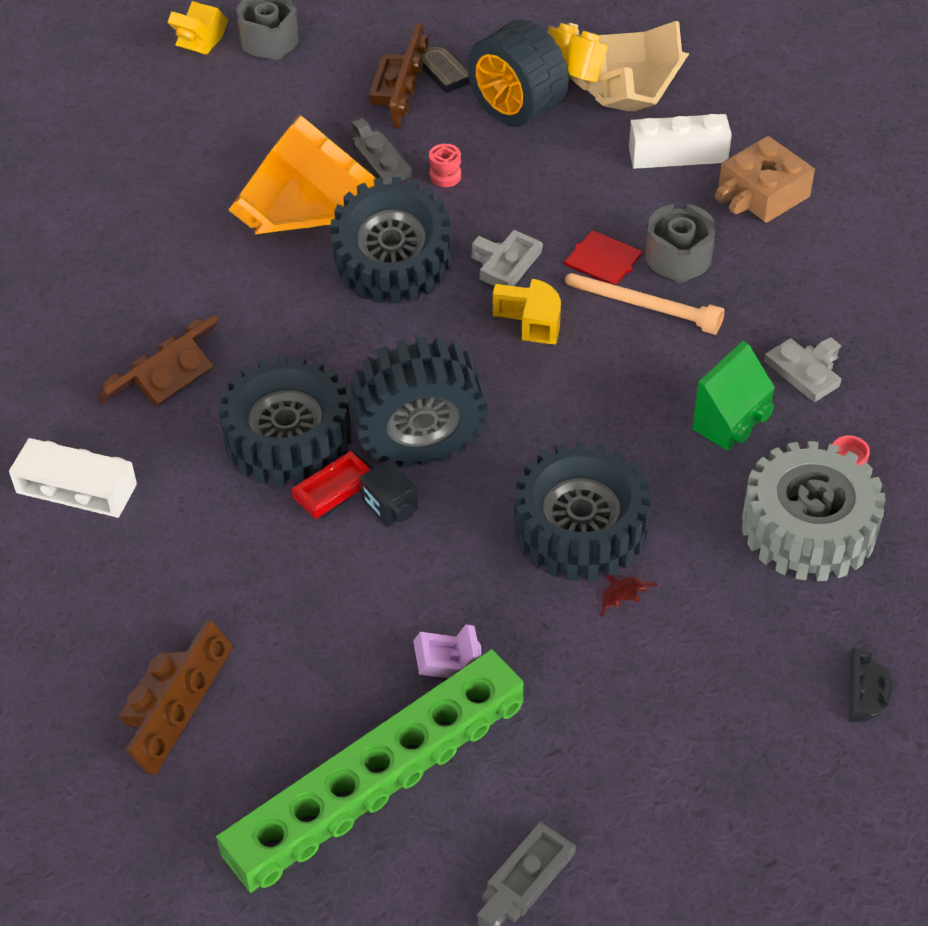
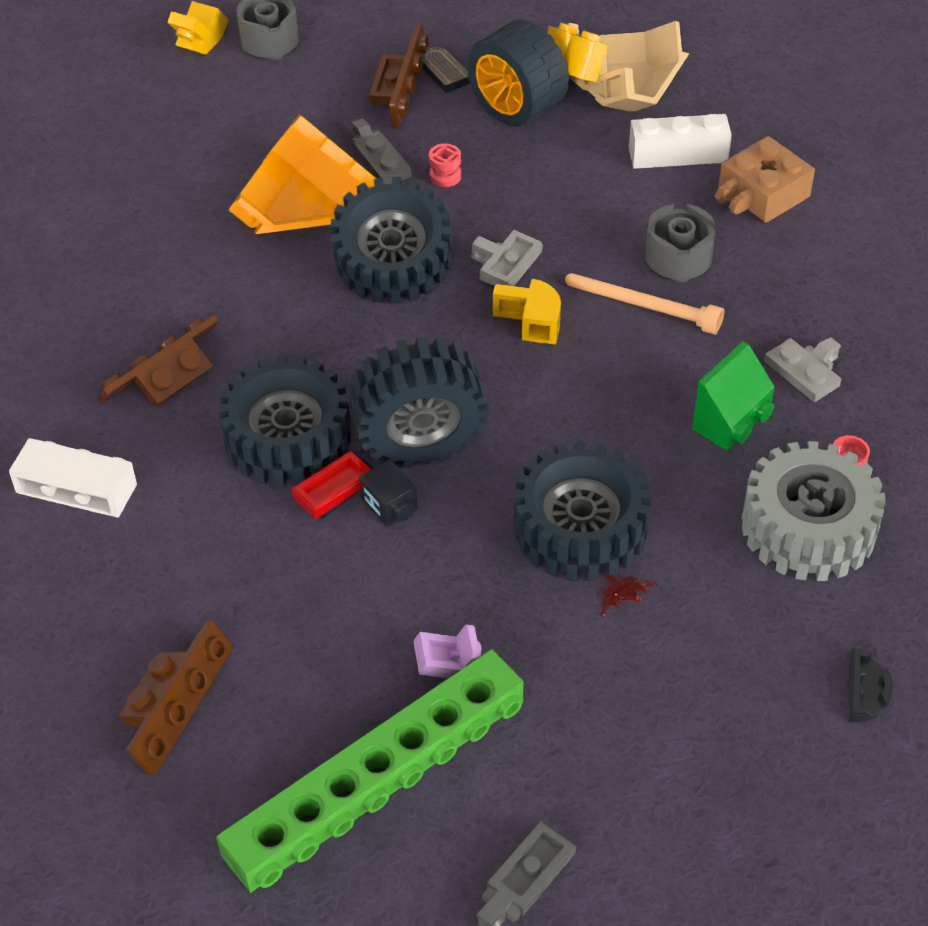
red piece [564,230,643,285] -> none

